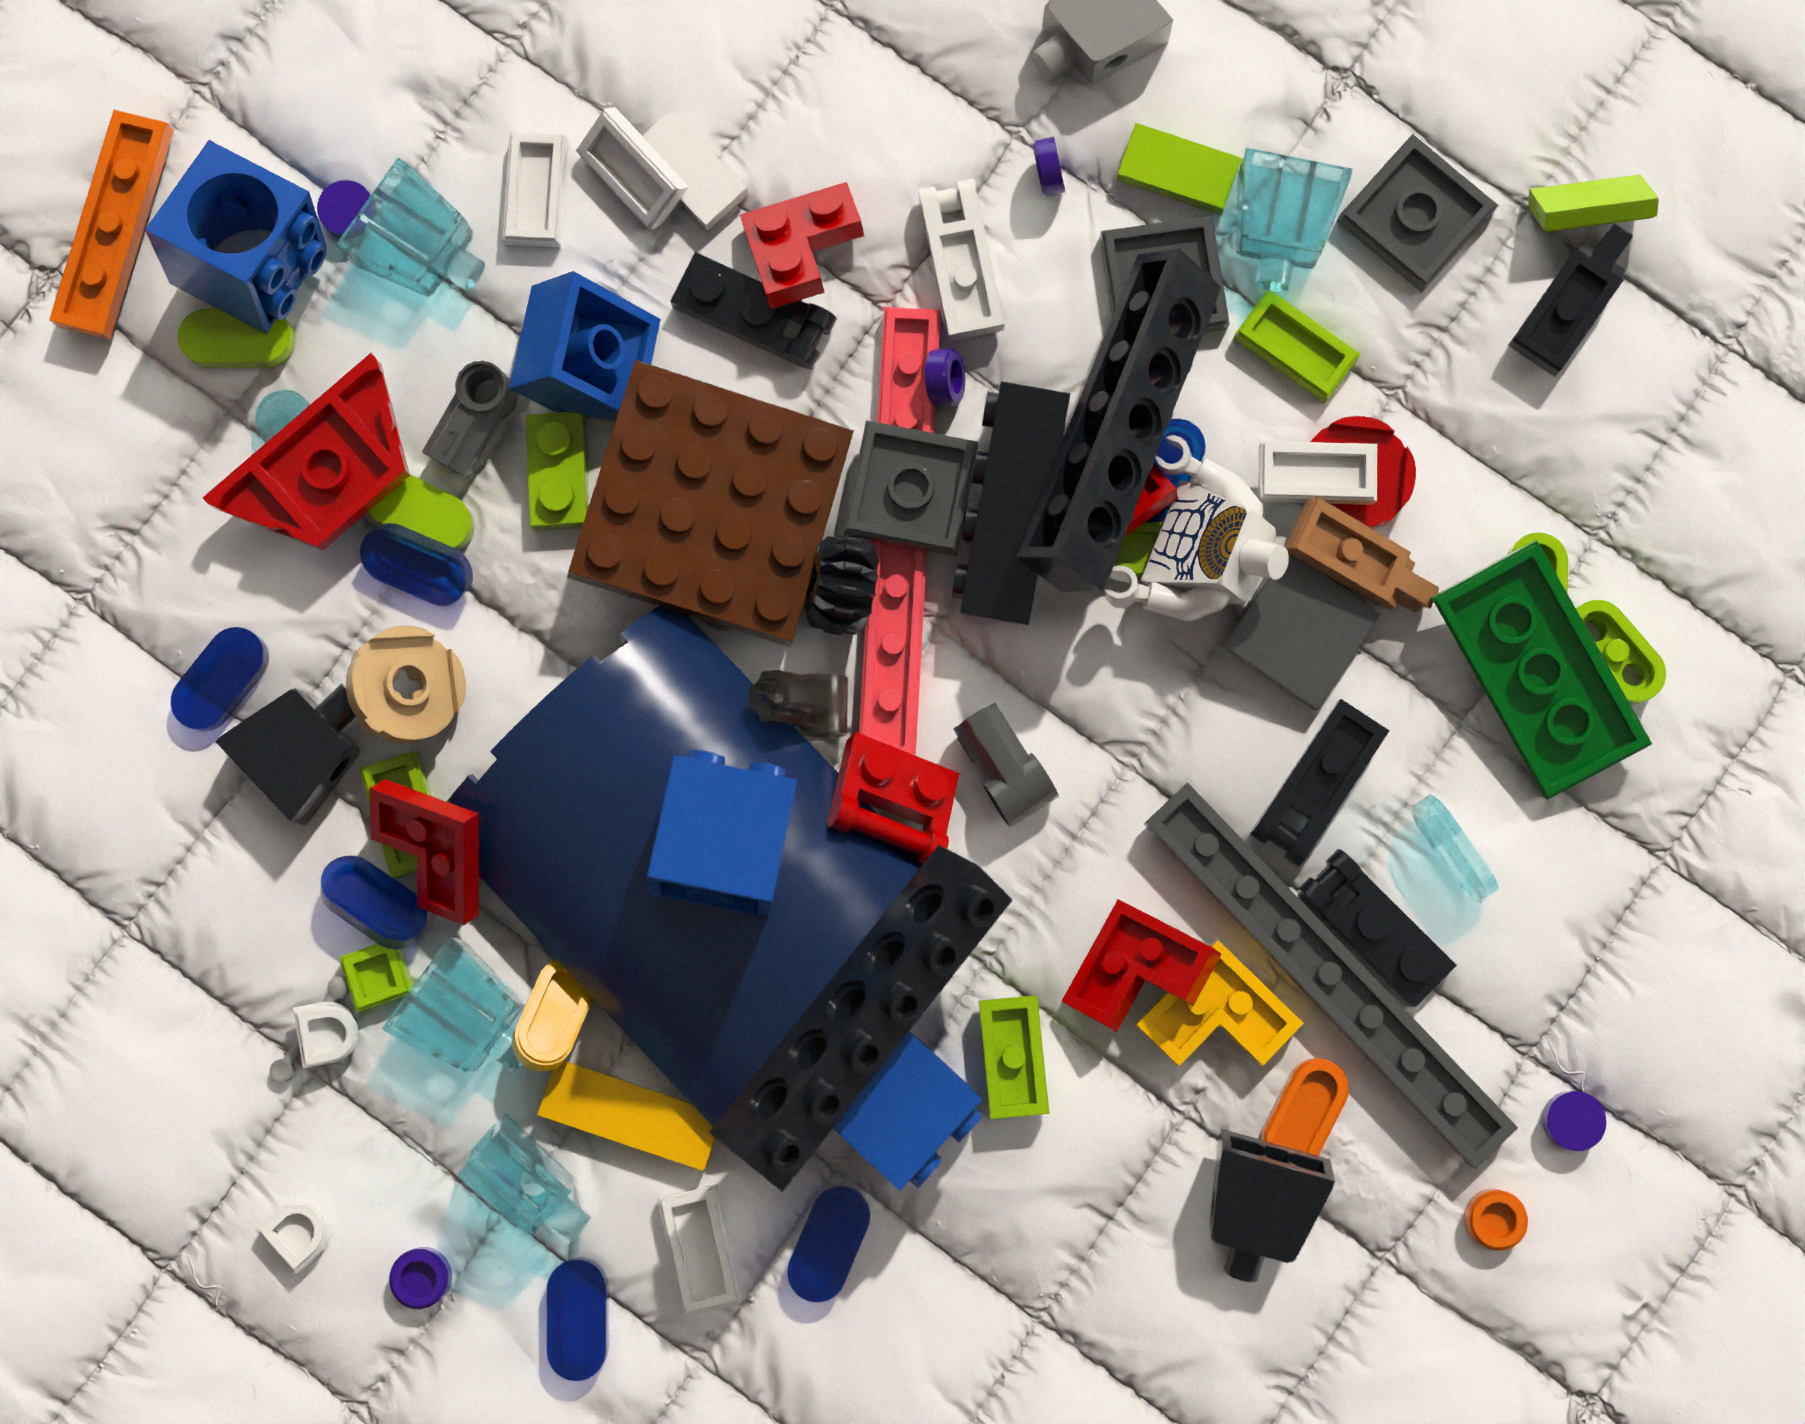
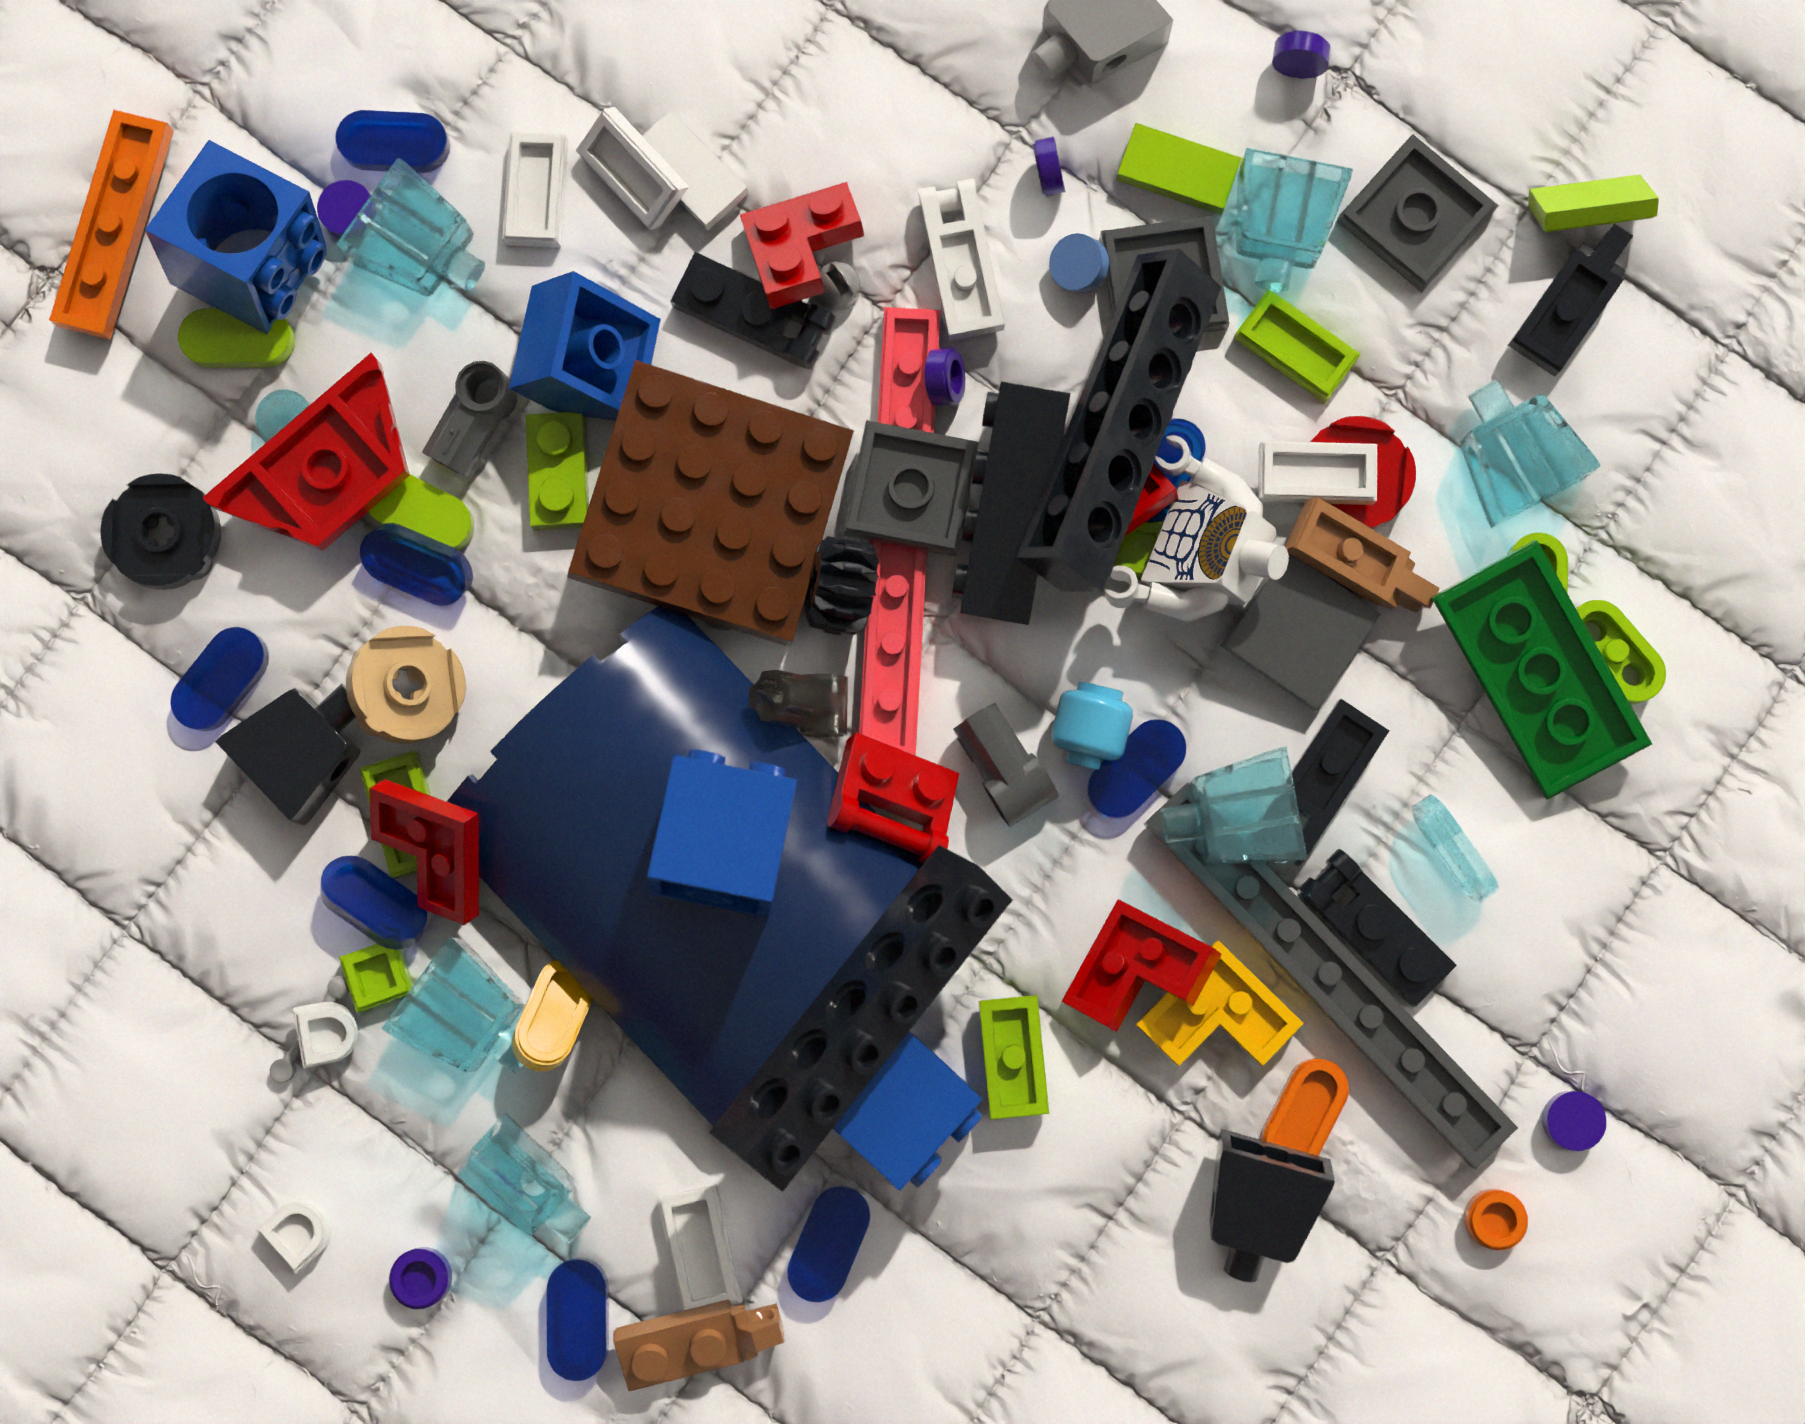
yellow tile [537,1060,716,1171] -> none
none -> black plate [100,473,221,590]
none -> clear blue tile [335,110,450,173]
none -> medium nougat hinge [613,1299,784,1391]
none -> light grey hinge [817,261,860,311]
none -> medium blue tile [1049,233,1109,293]
none -> medium azure head [1051,682,1133,770]
none -> clear blue tile [1087,719,1186,819]
none -> clear light blue torso [1161,747,1307,864]
none -> dark purple tile [1272,31,1331,79]
none -> clear light blue torso [1460,379,1601,528]

